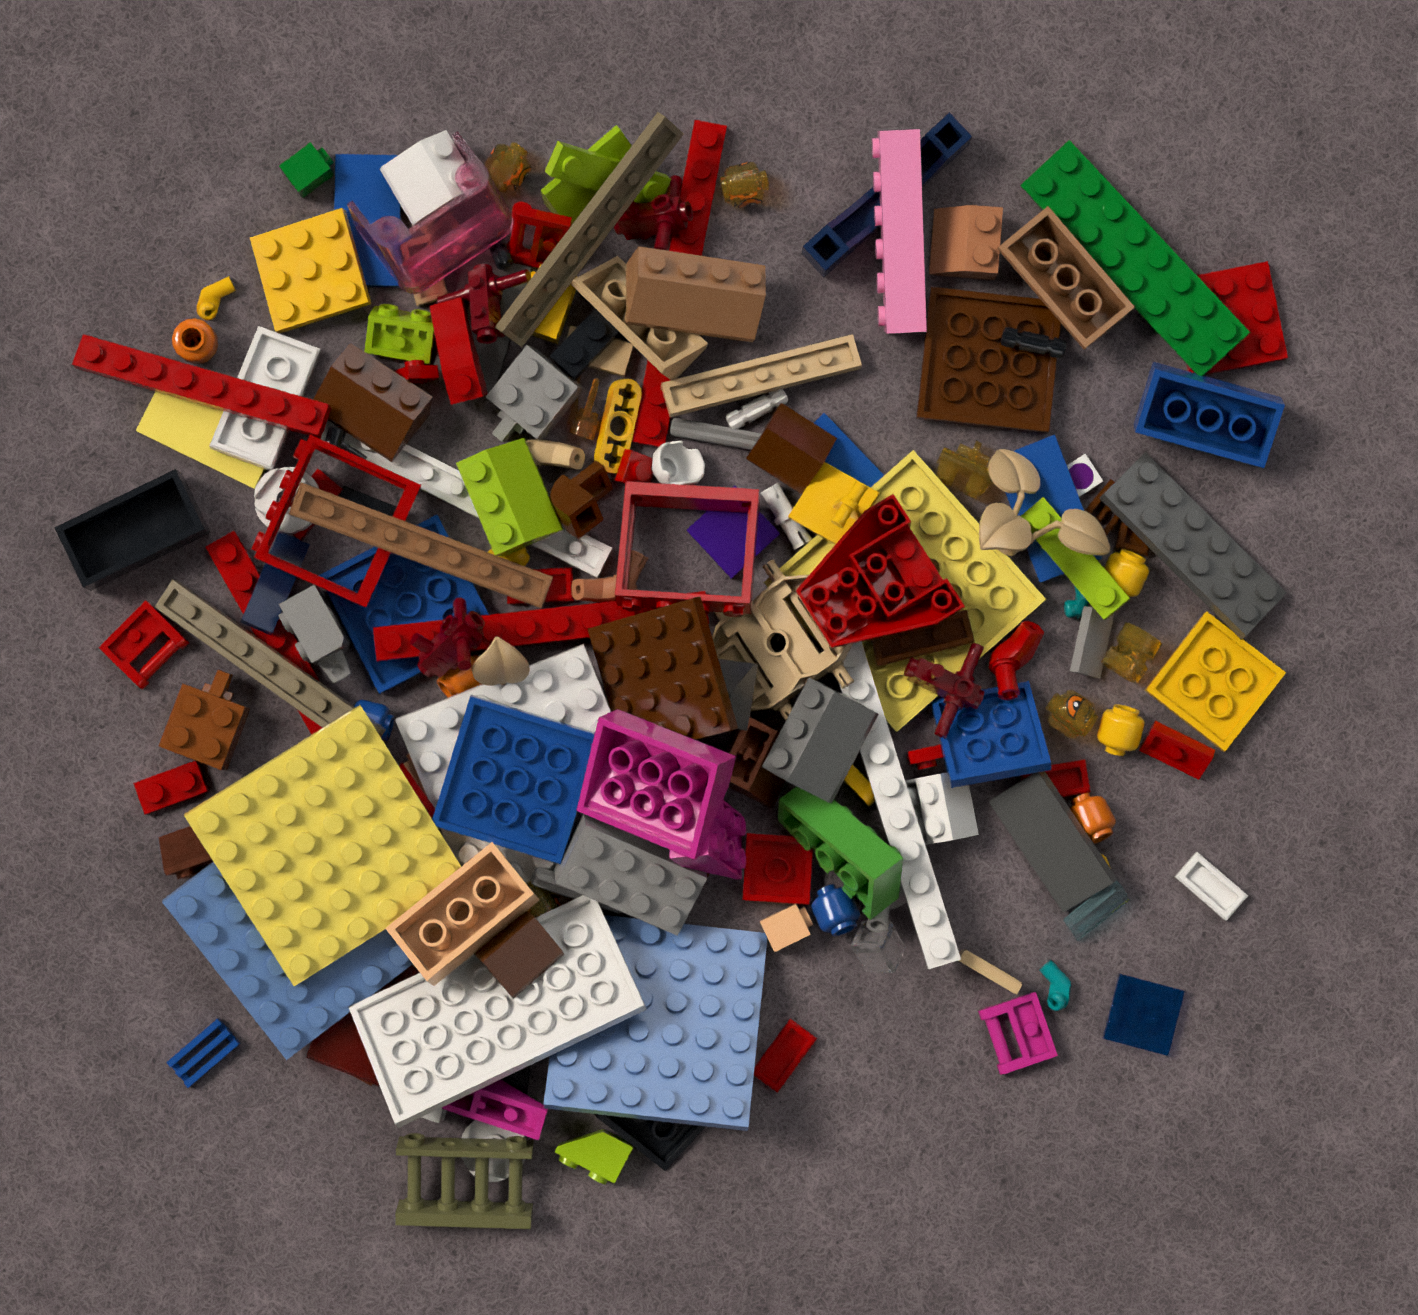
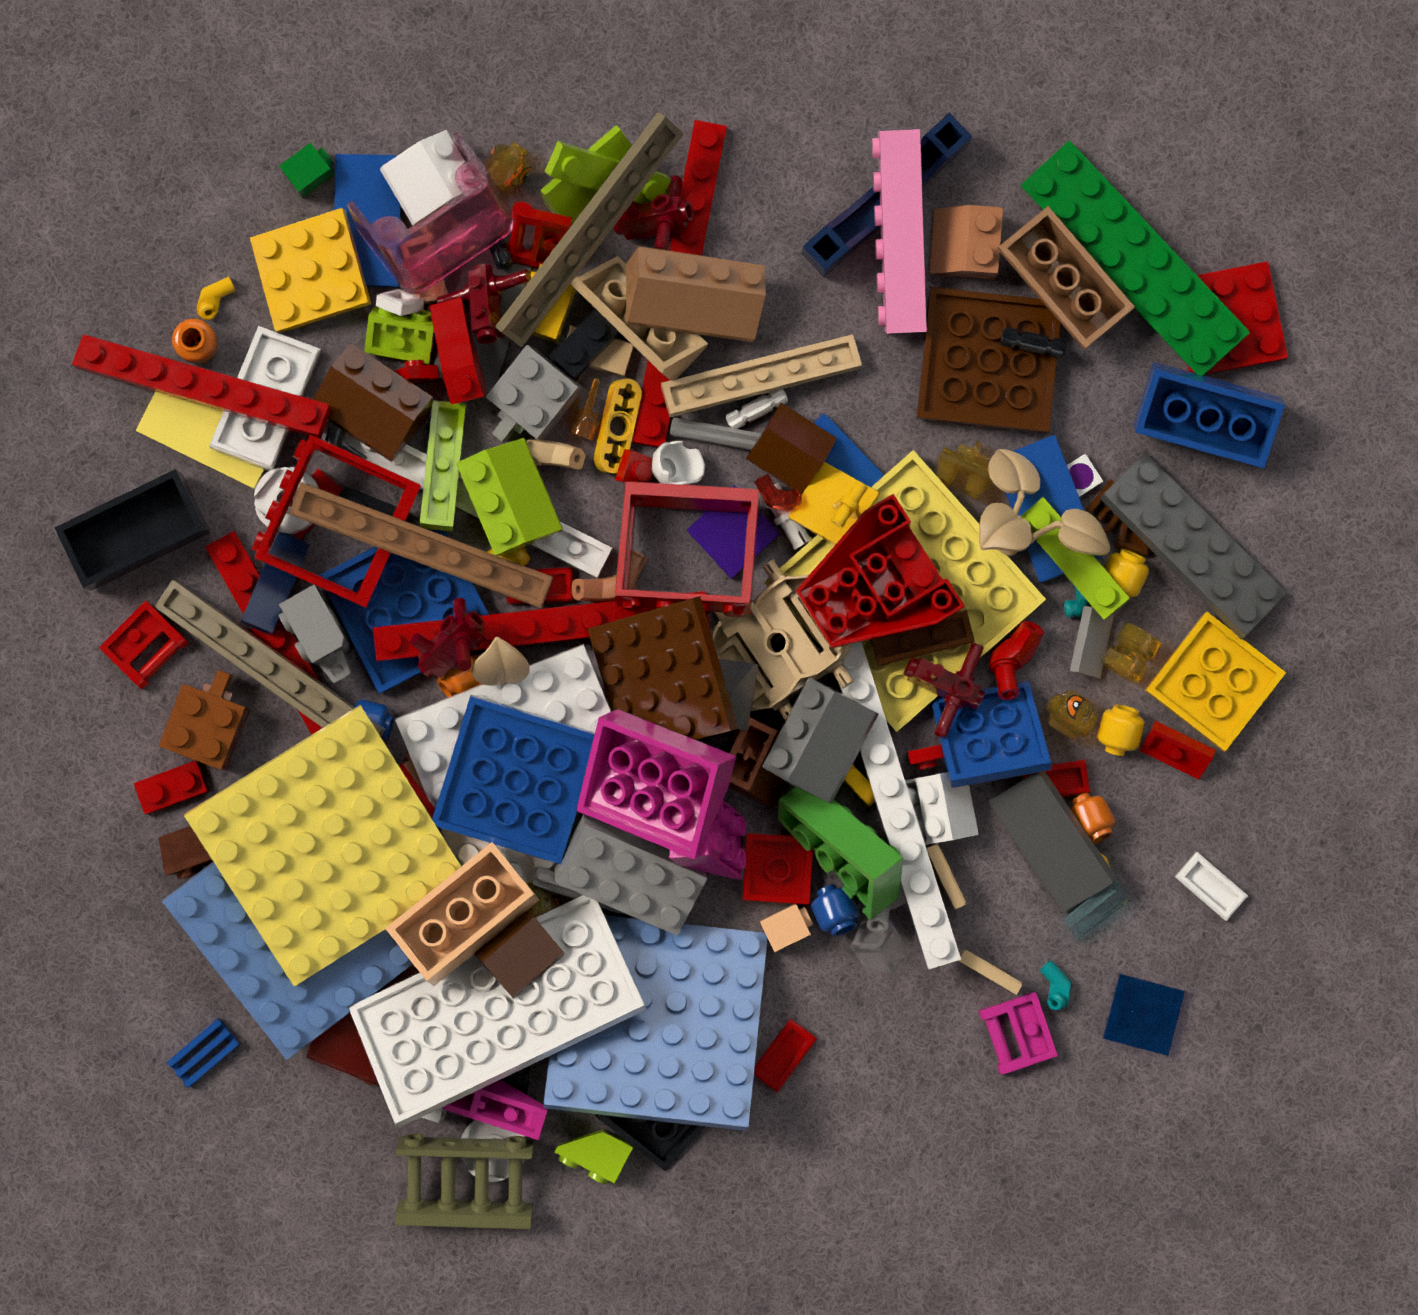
reddish brown brick [550,461,613,539] -> none
clear yellow head [719,162,770,208] -> none
none -> white tile [376,289,424,316]
none -> lime plate [419,400,466,532]
none -> clear red arm [754,474,802,512]
none -> tan tile [926,844,966,909]

